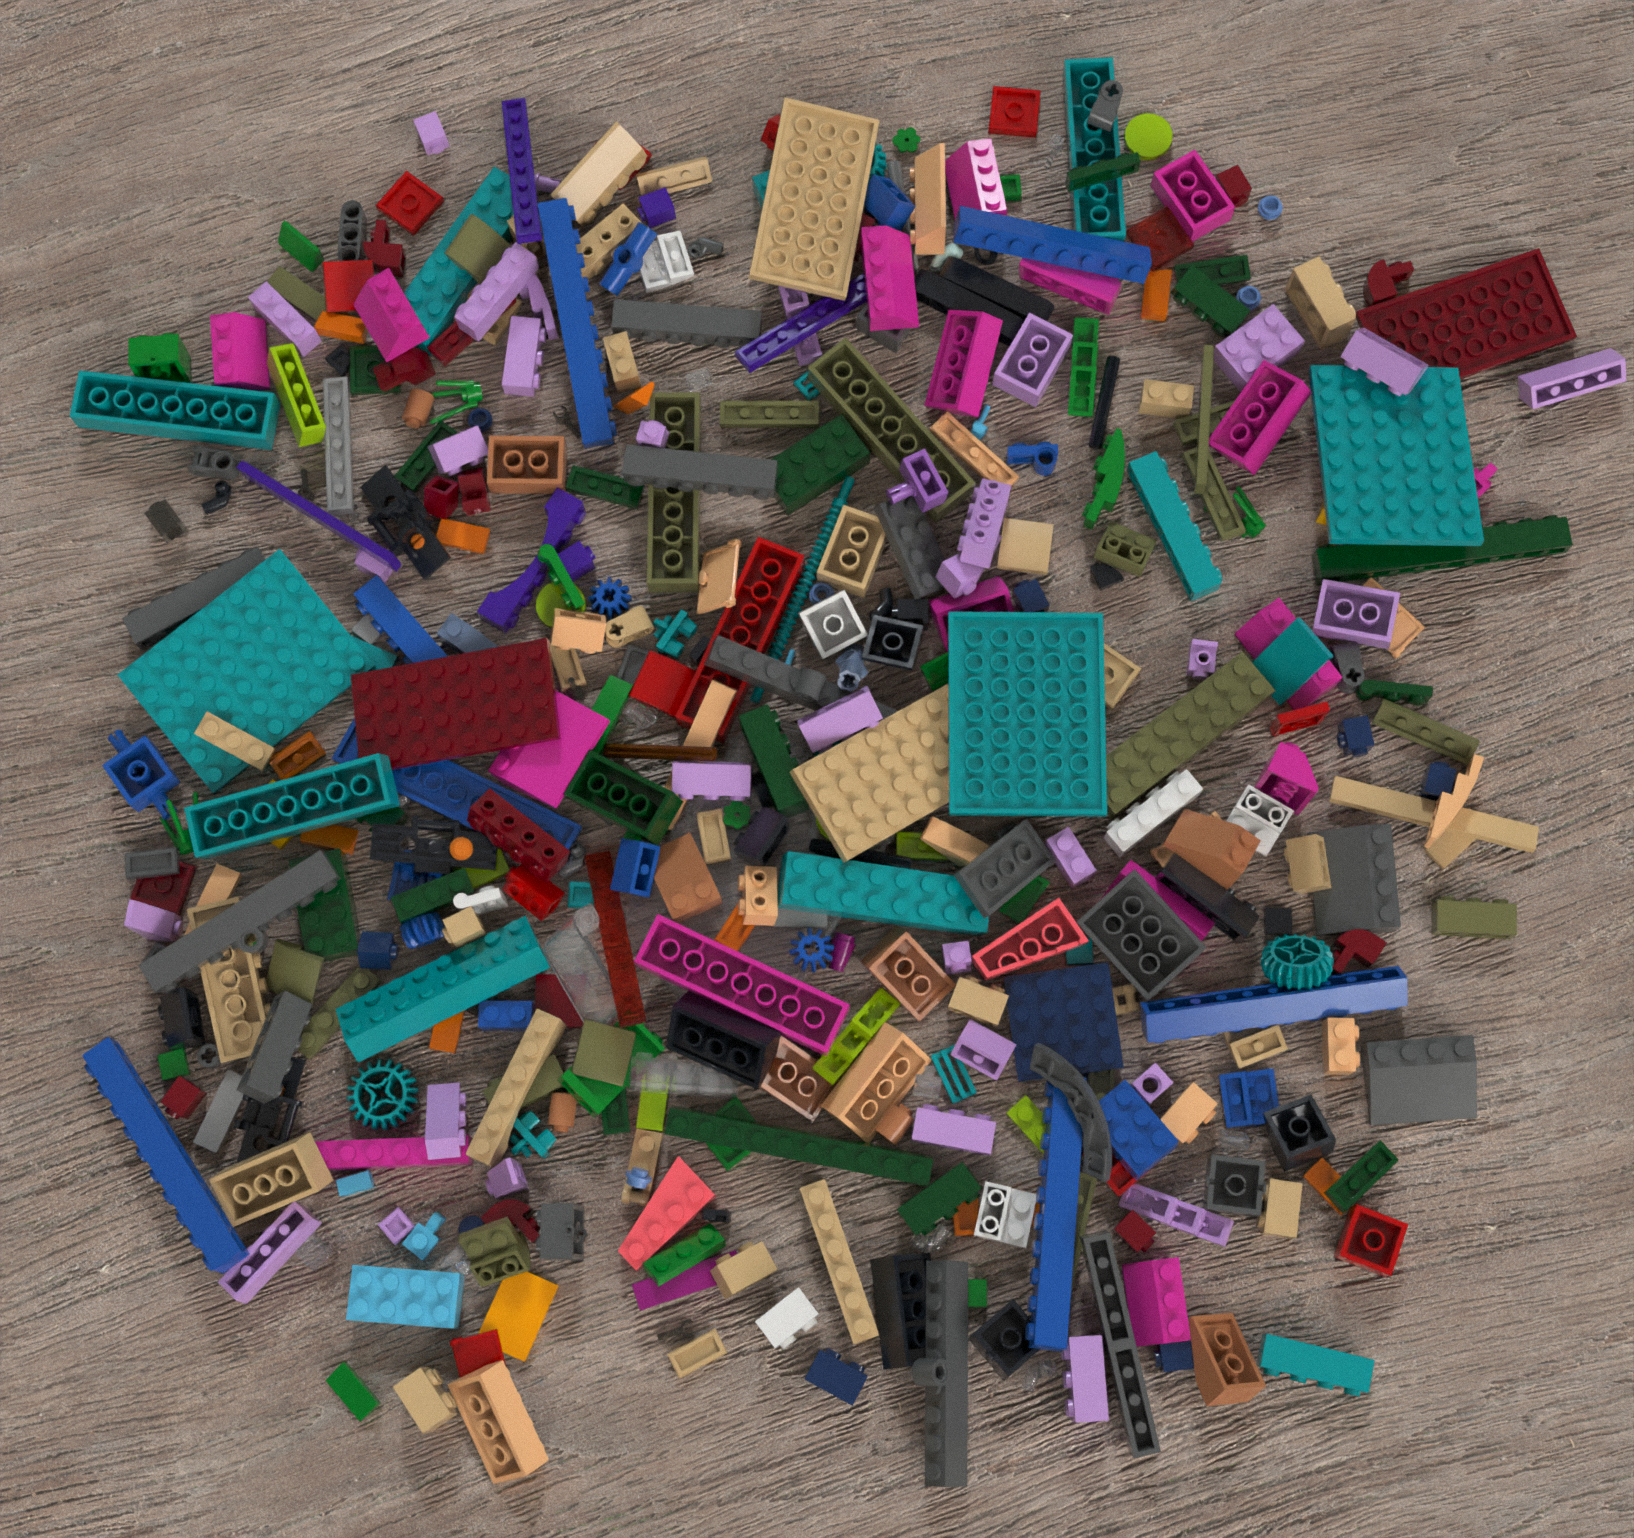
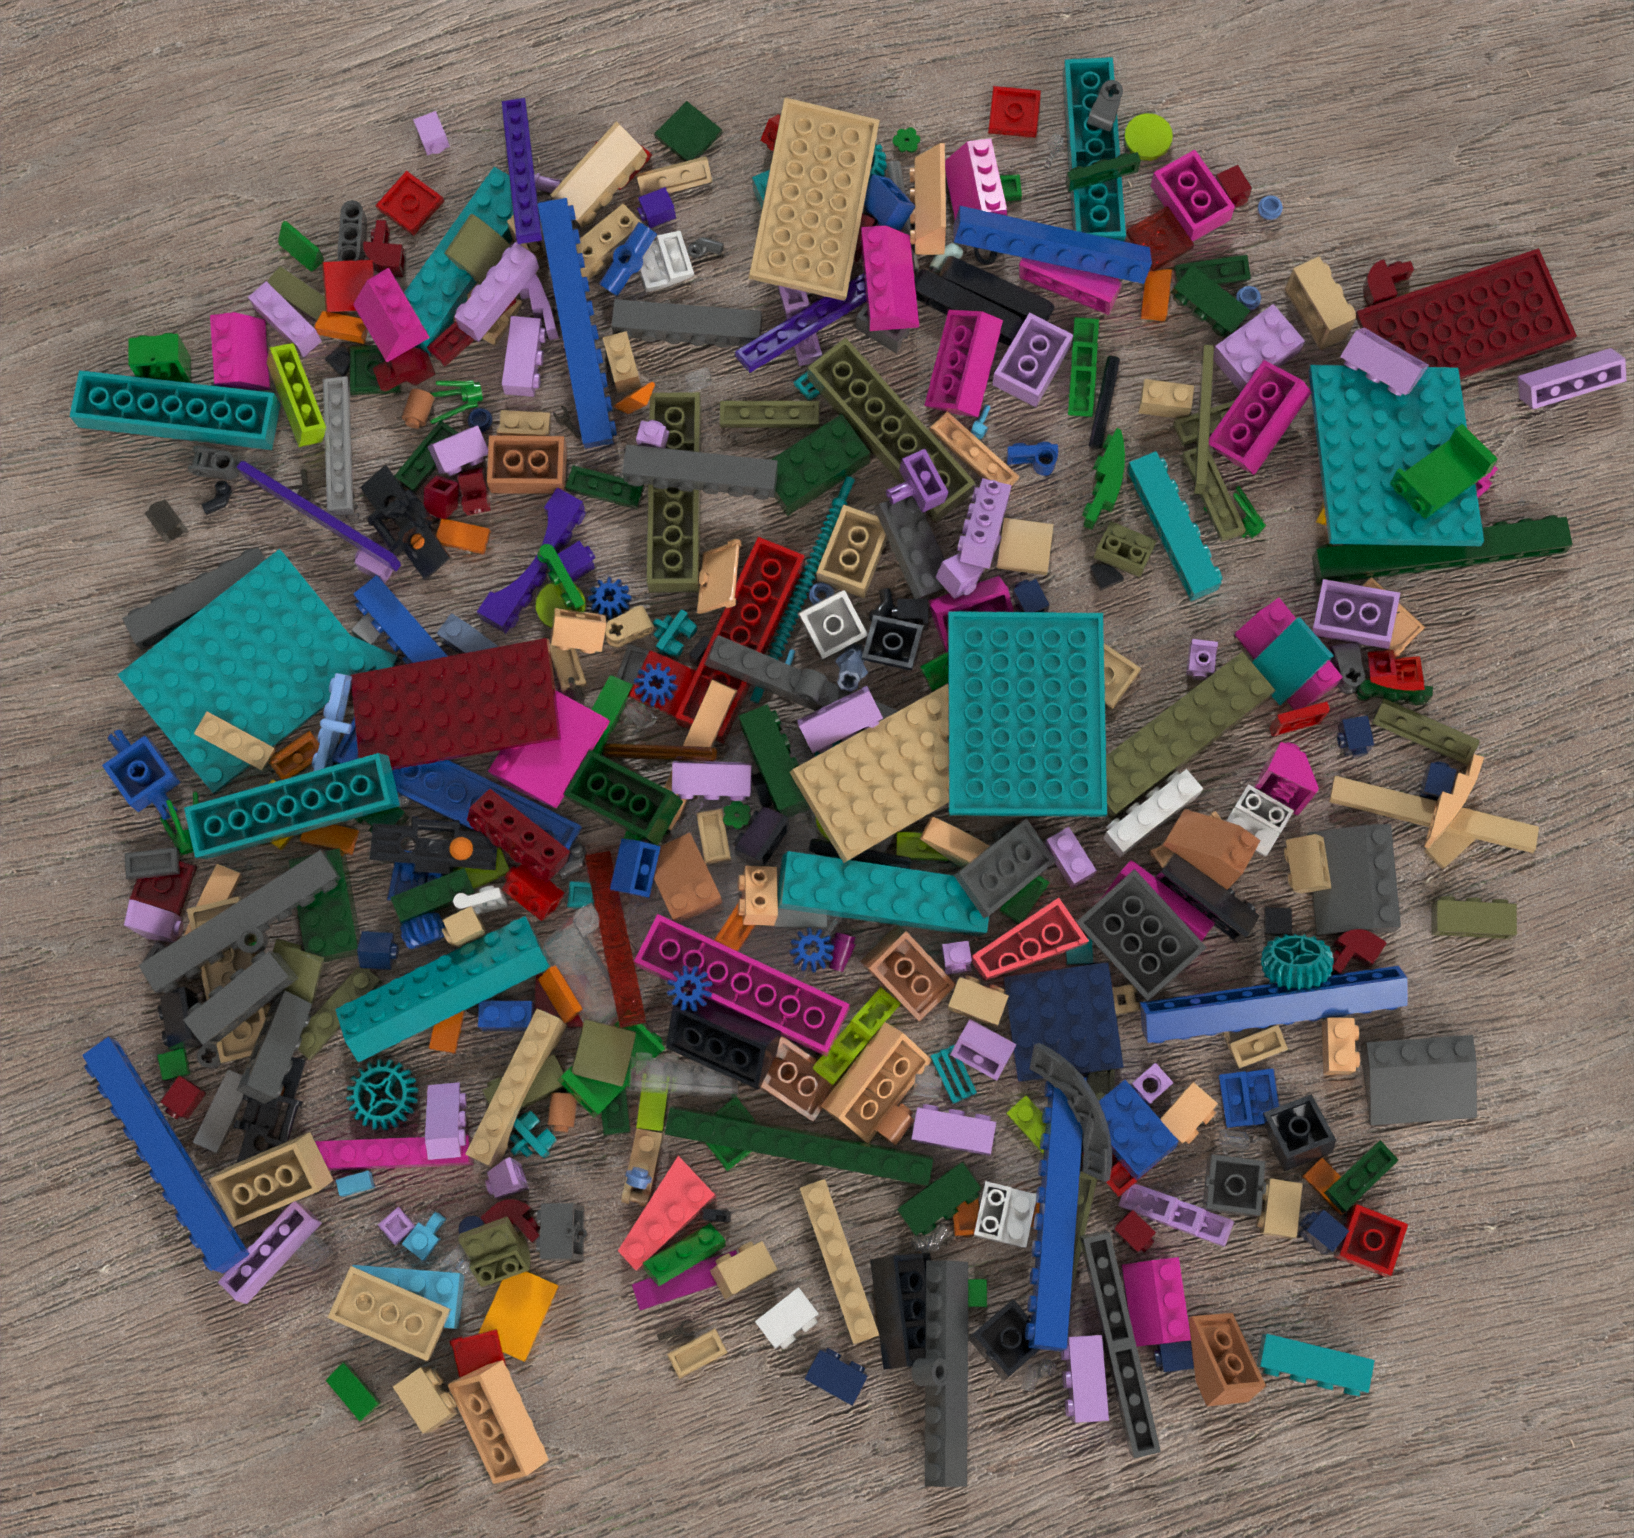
none -> dark grey brick [183,951,298,1045]
none -> light blue plate [312,673,352,771]
none -> tan plate [327,1266,451,1361]
none -> tan bracket [496,410,551,436]
none -> orange tile [538,965,583,1023]
none -> blue gear [634,663,678,707]
none -> dark green tile [654,101,723,162]
none -> blue gear [667,966,713,1011]
none -> dark blue brick [1298,1210,1349,1254]
none -> red slope [1367,650,1425,691]
none -> green panel [1390,424,1498,519]

